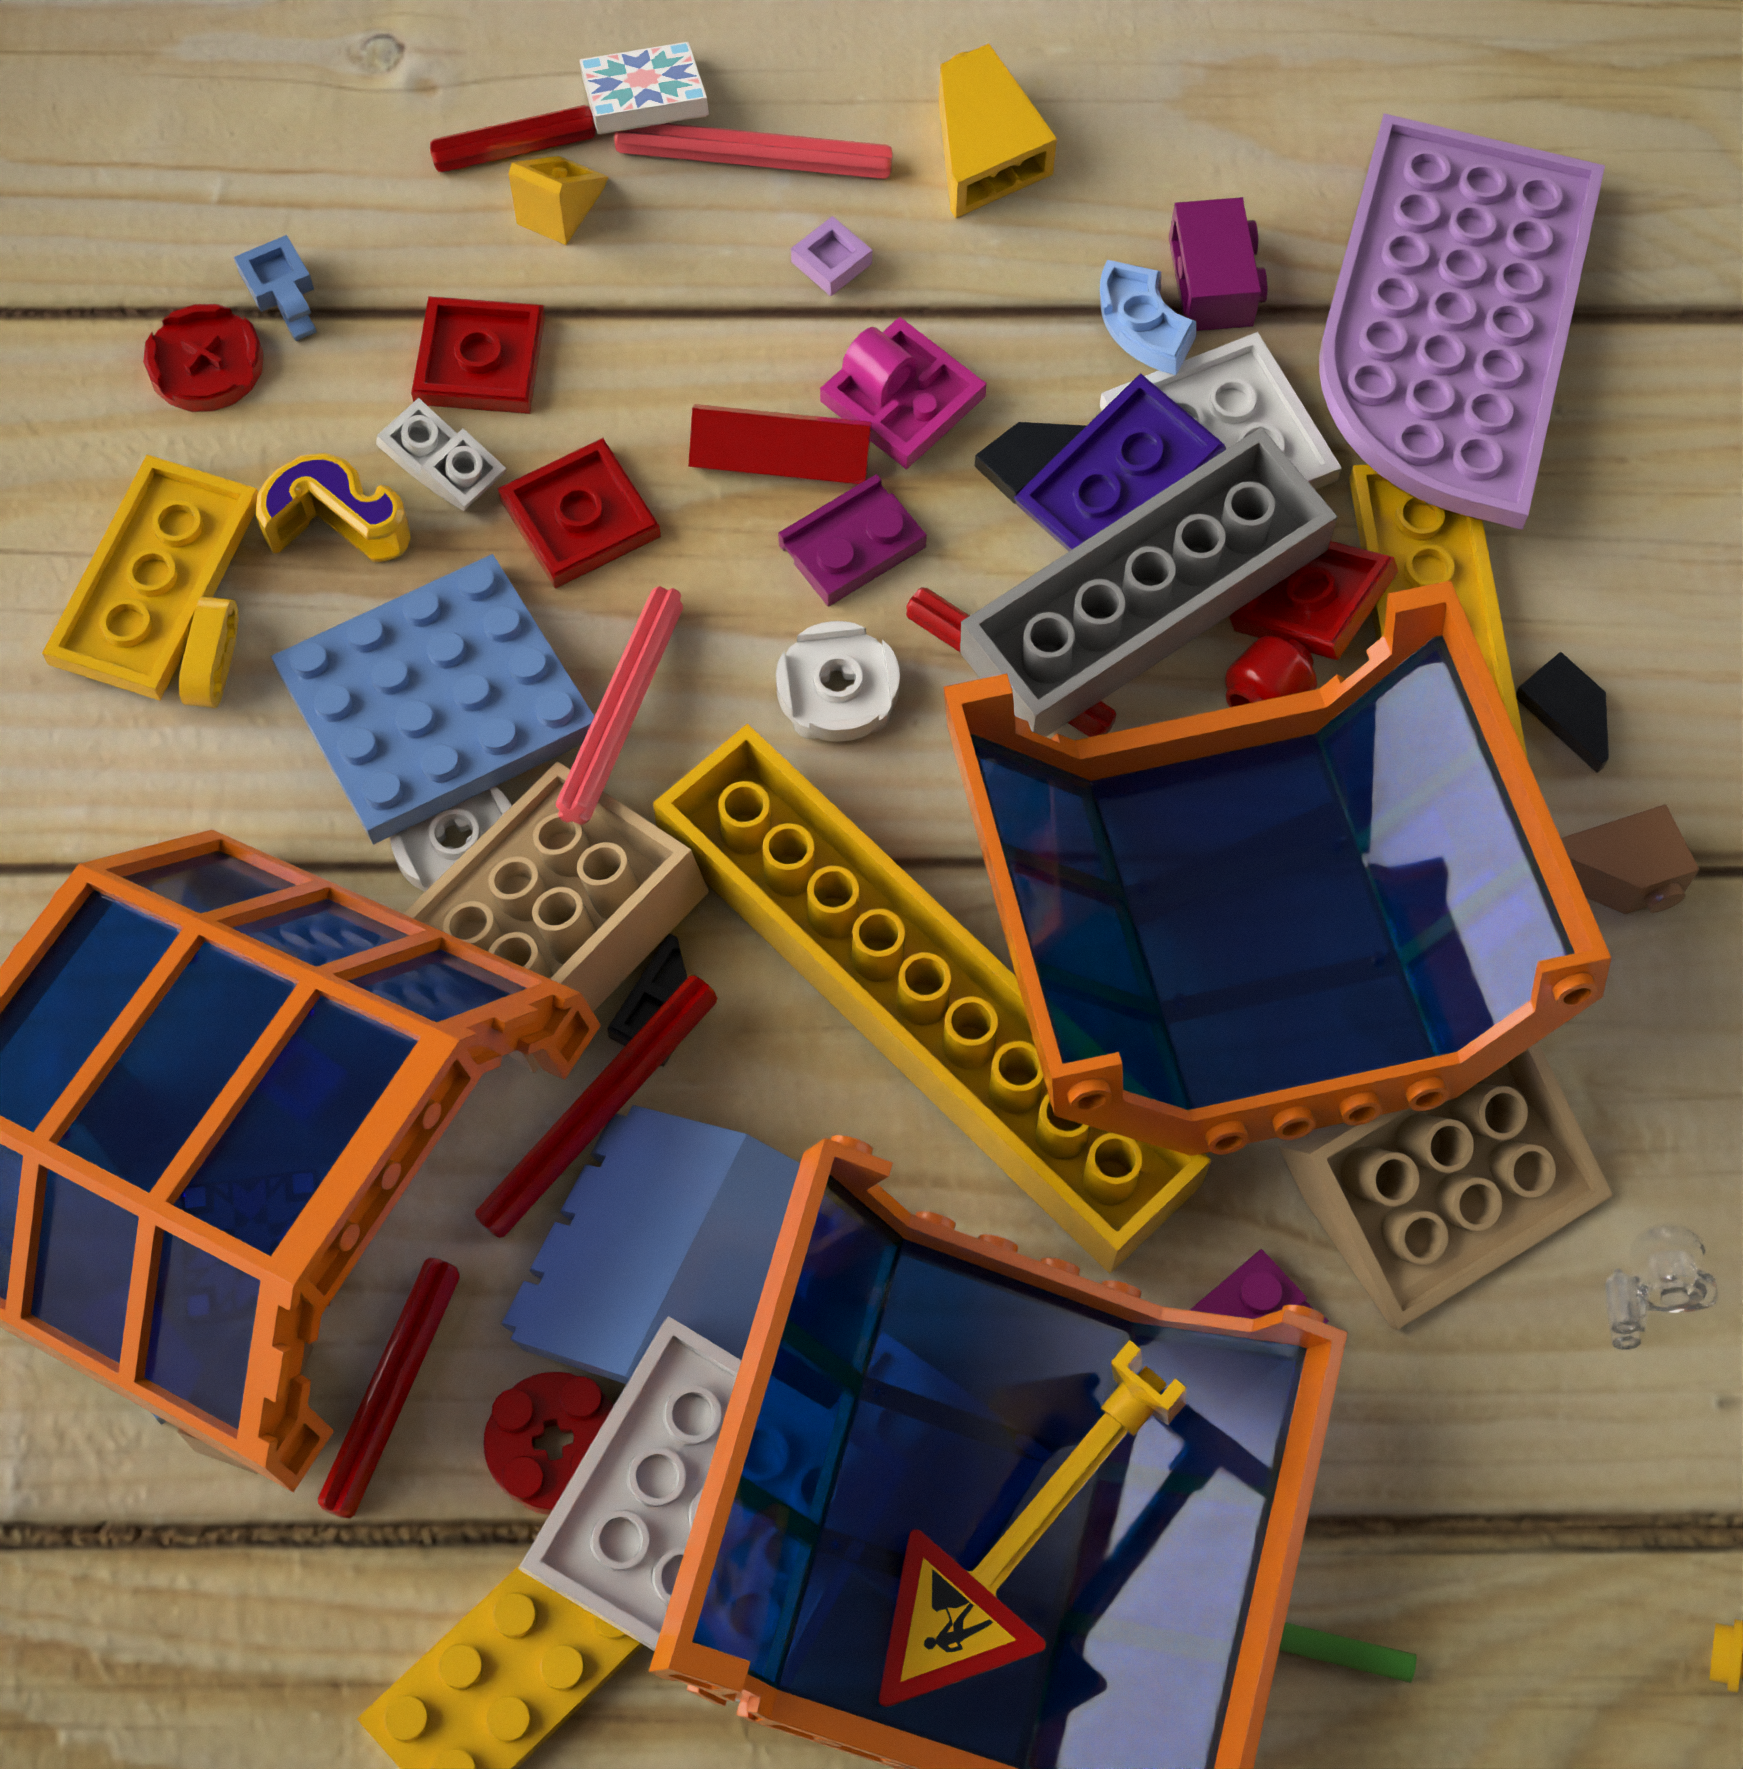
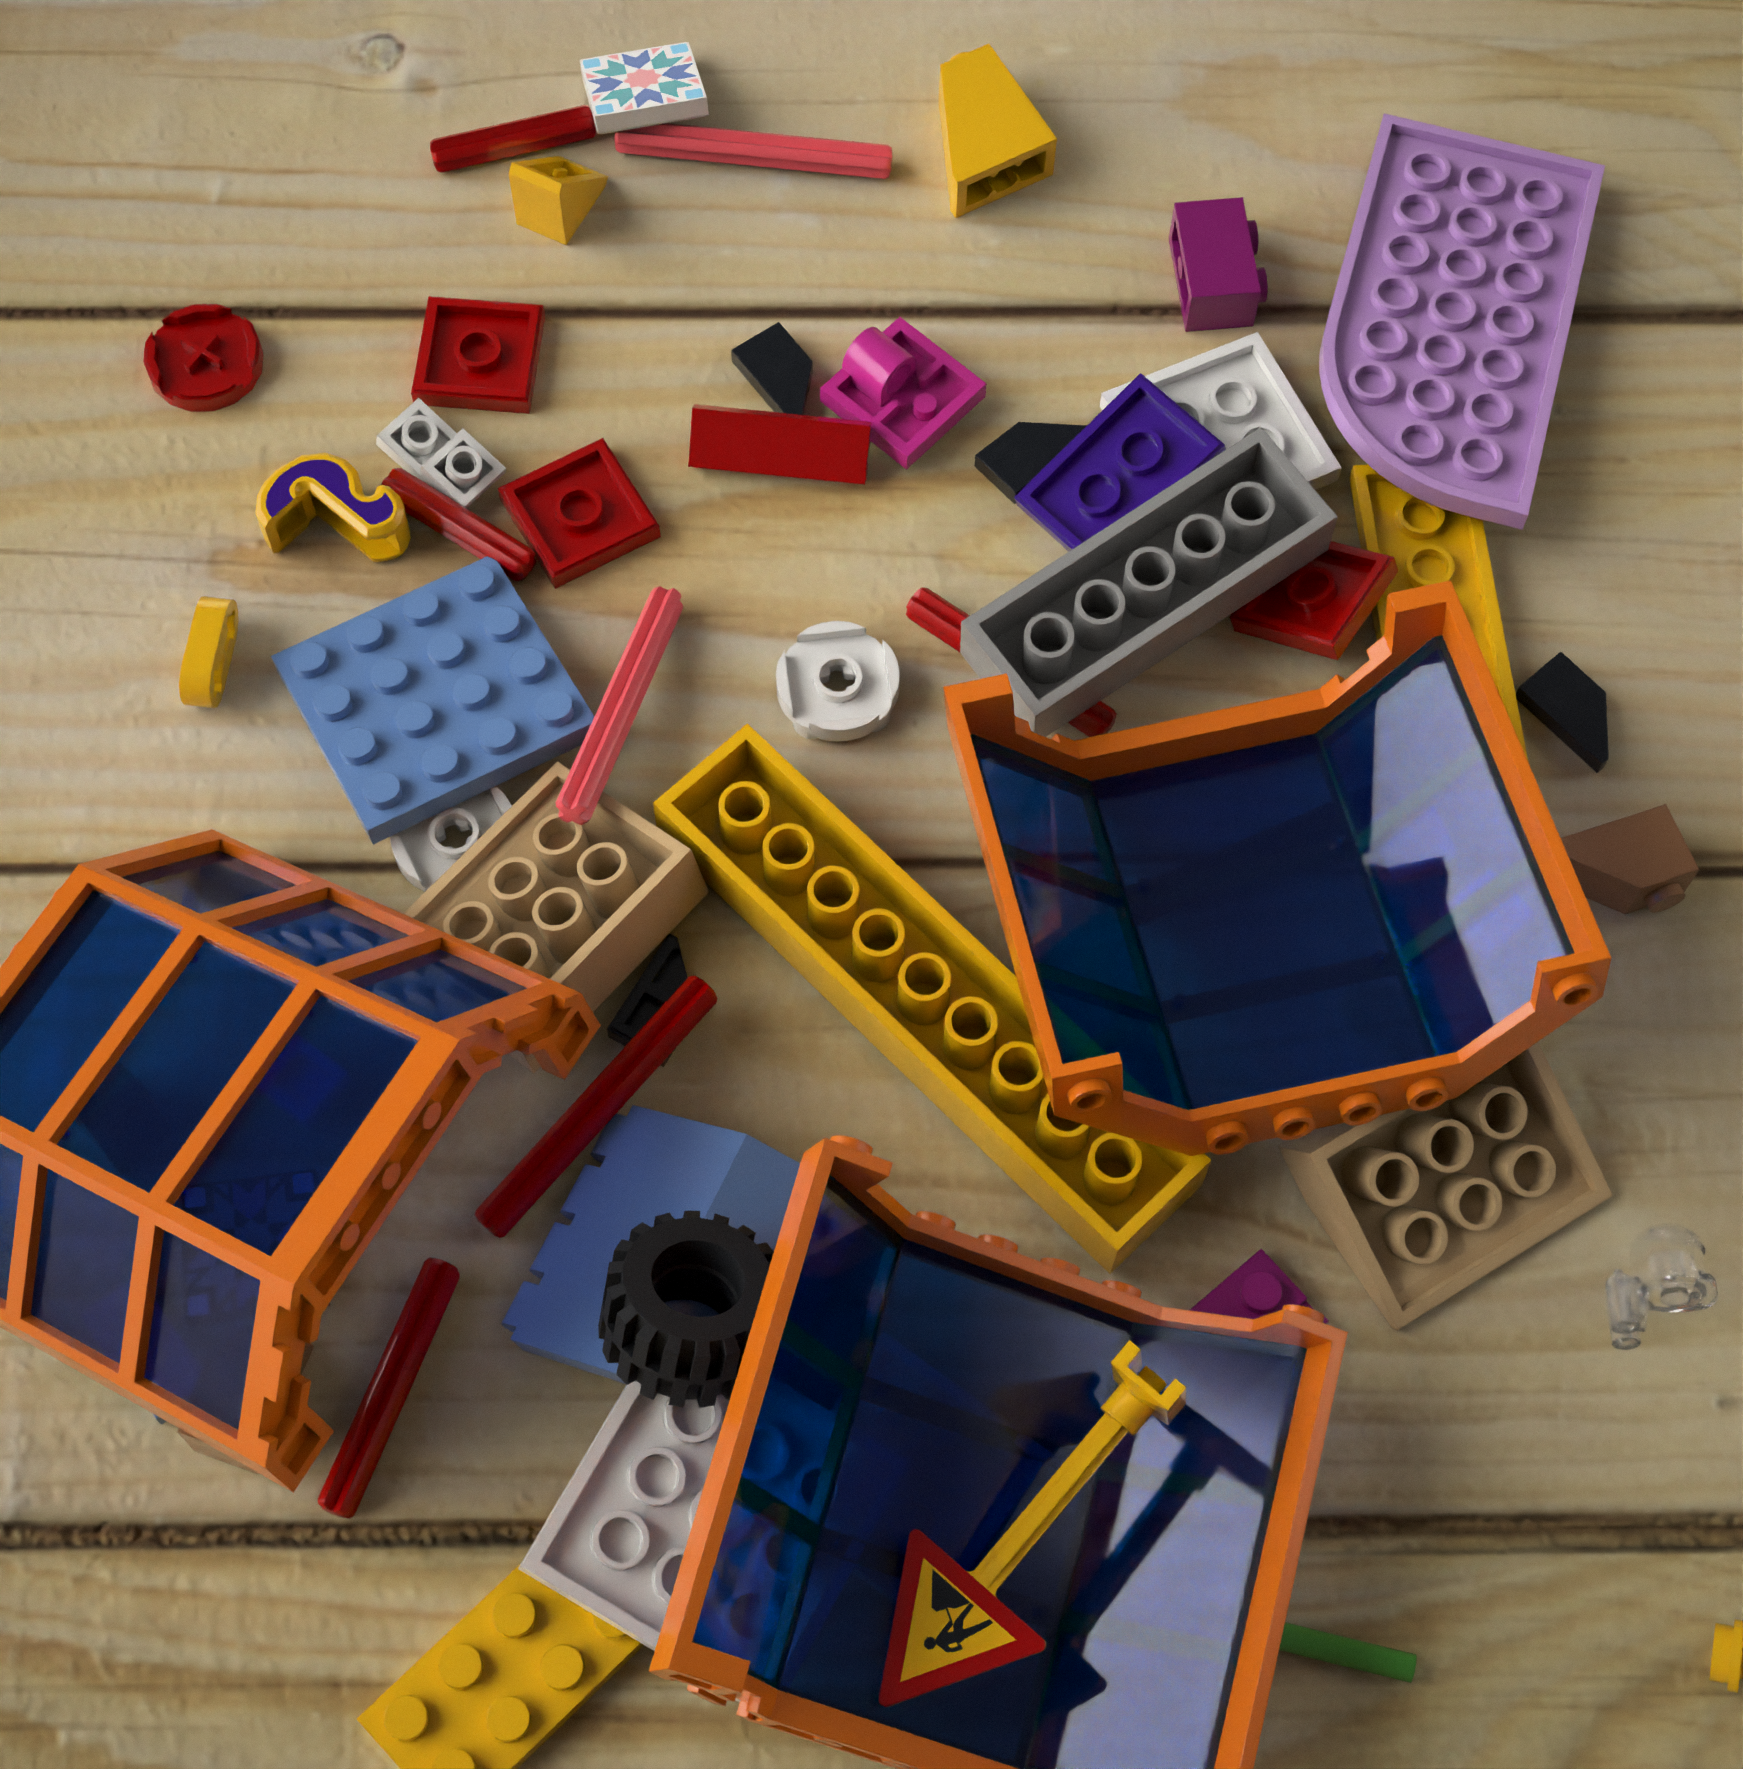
yellow plate [42,454,258,701] -> none
medium blue plate [234,235,317,341] -> none
red plate [483,1372,614,1515] -> none
magenta plate [778,474,927,607] -> none
lavender plate [791,216,872,296] -> none
light blue tile [1100,260,1196,375] -> none
red head [1225,636,1317,707] -> none
none -> red axle [381,468,536,581]
none -> black tyre [598,1211,774,1408]
none -> black tile [731,322,813,415]

